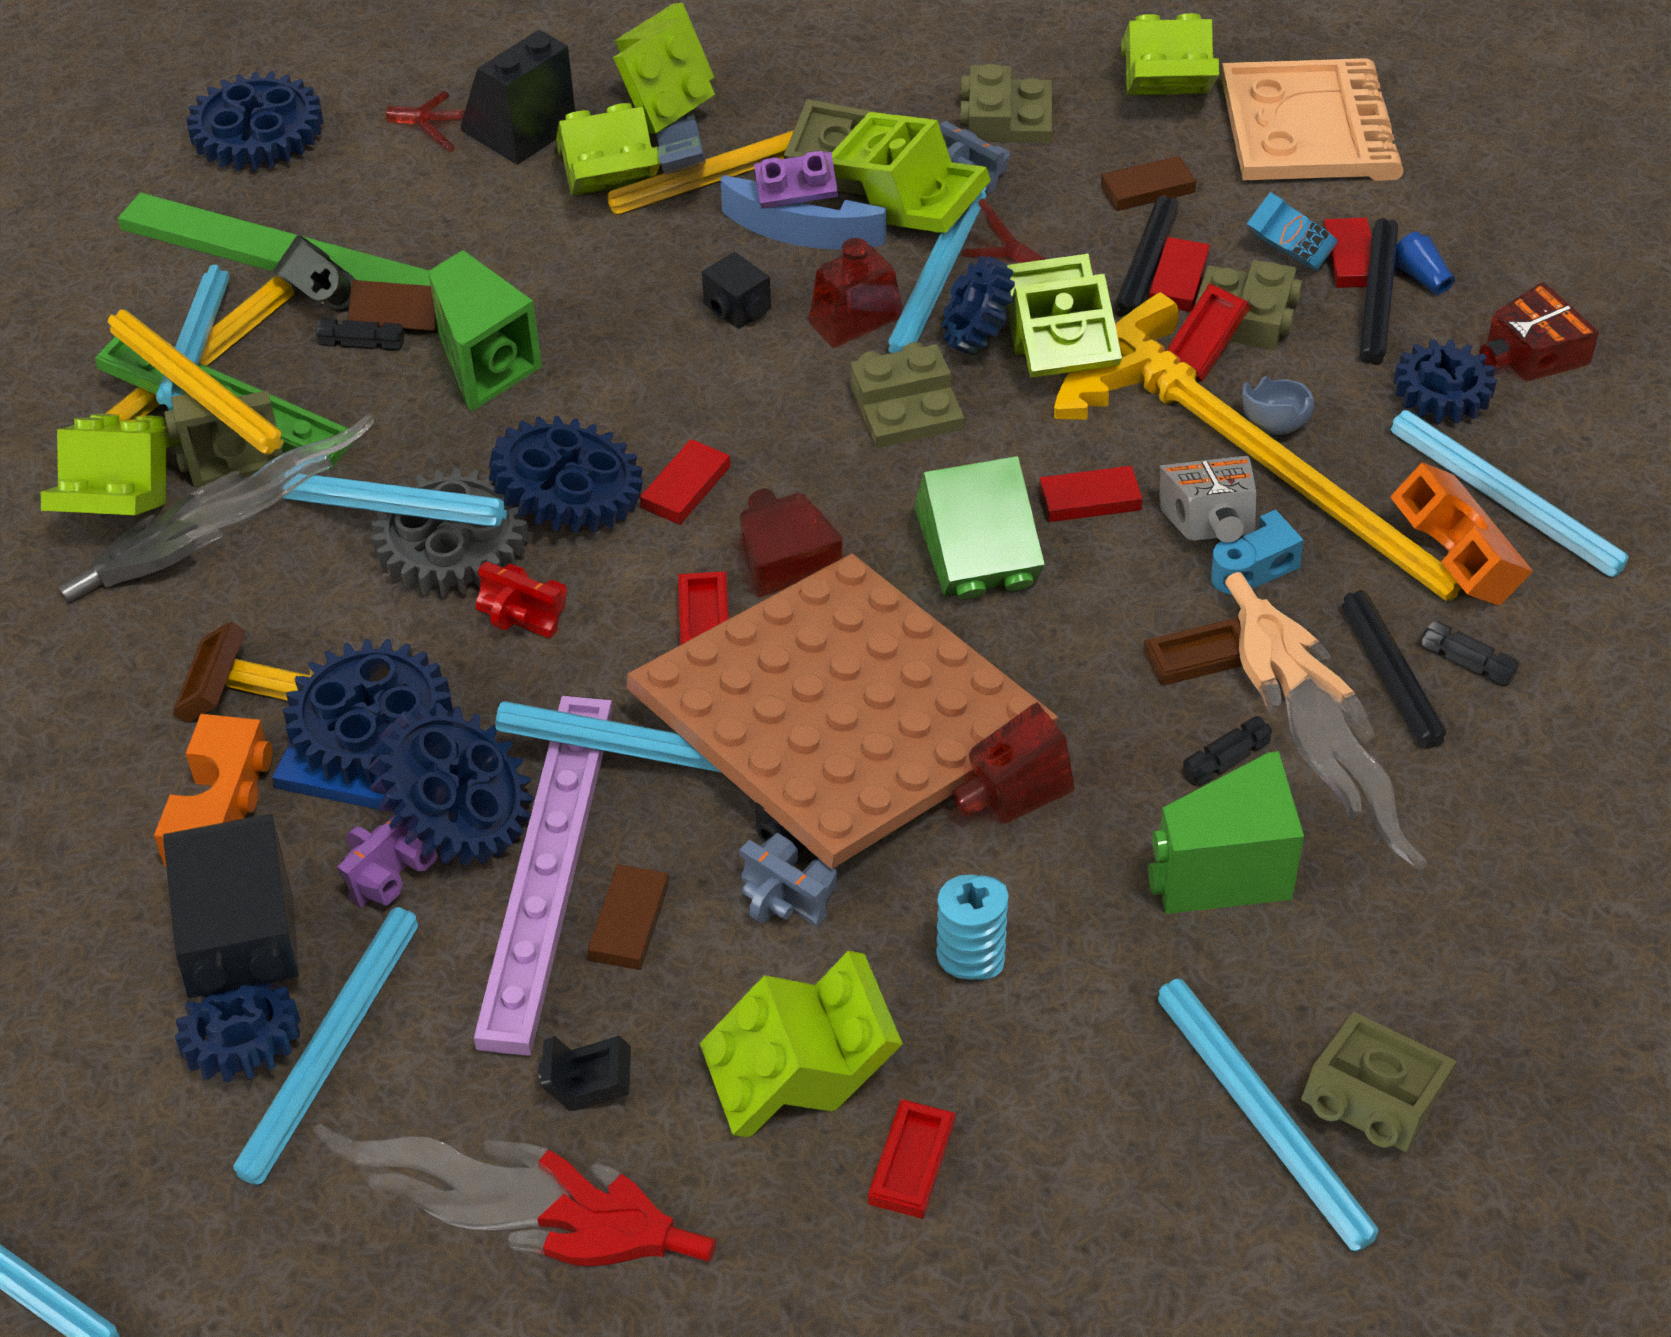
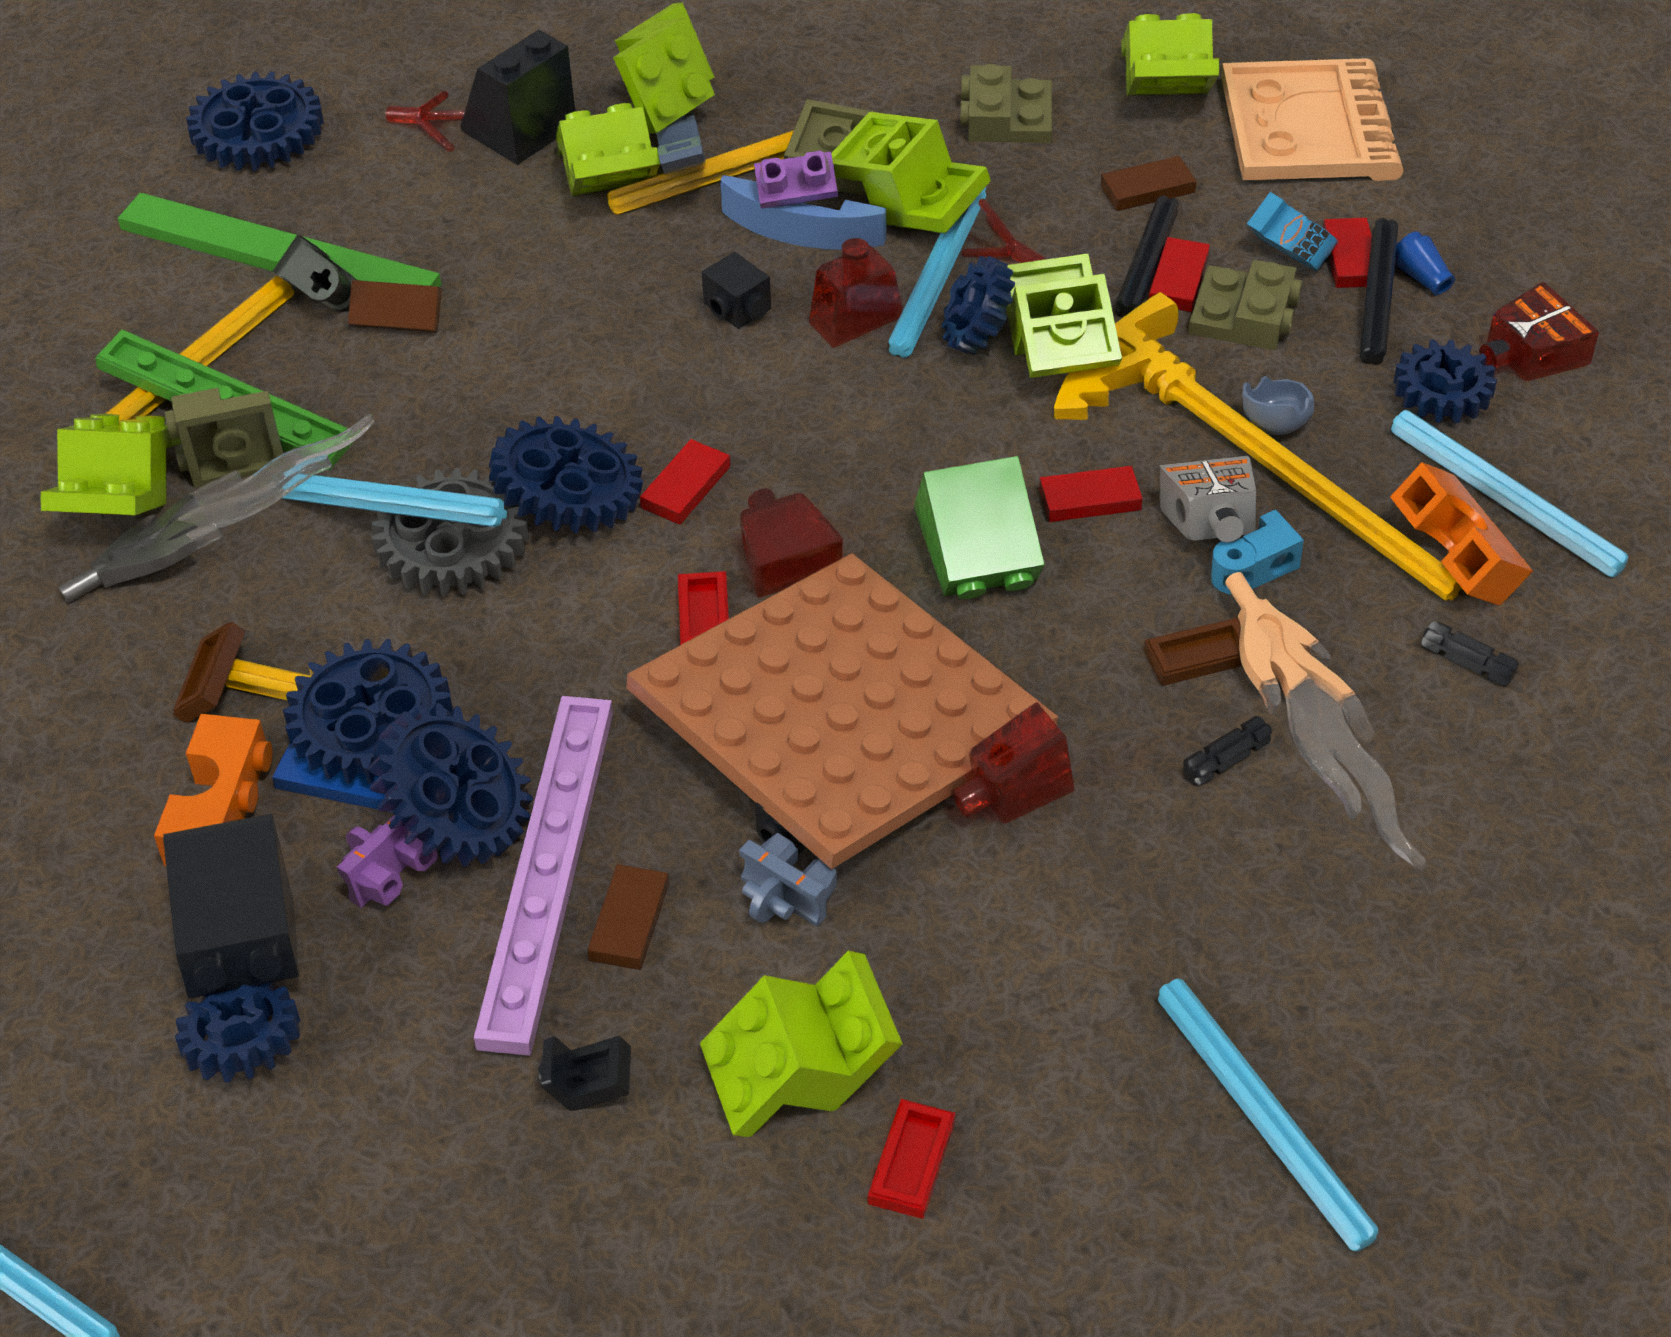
yellow axle [107,309,284,455] -> none
medium azure axle [156,265,230,410] -> none
medium azure axle [234,907,418,1185] -> none
piece [314,1124,717,1266] -> none
black axle [316,318,404,350] -> none
bright green slope [428,250,542,411] -> none
red hips [475,561,567,639] -> none
medium azure axle [495,701,722,773] -> none
olive plate [850,342,965,448] -> none
medium azure piece [936,874,1009,980] -> none
sand blue hips [939,121,1010,193] -> none
bright green slope [1148,751,1304,914] -> none
red tile [1166,283,1250,382] -> none
olive plate [1301,1011,1457,1153] -> none
black axle [1342,590,1446,749] -> none

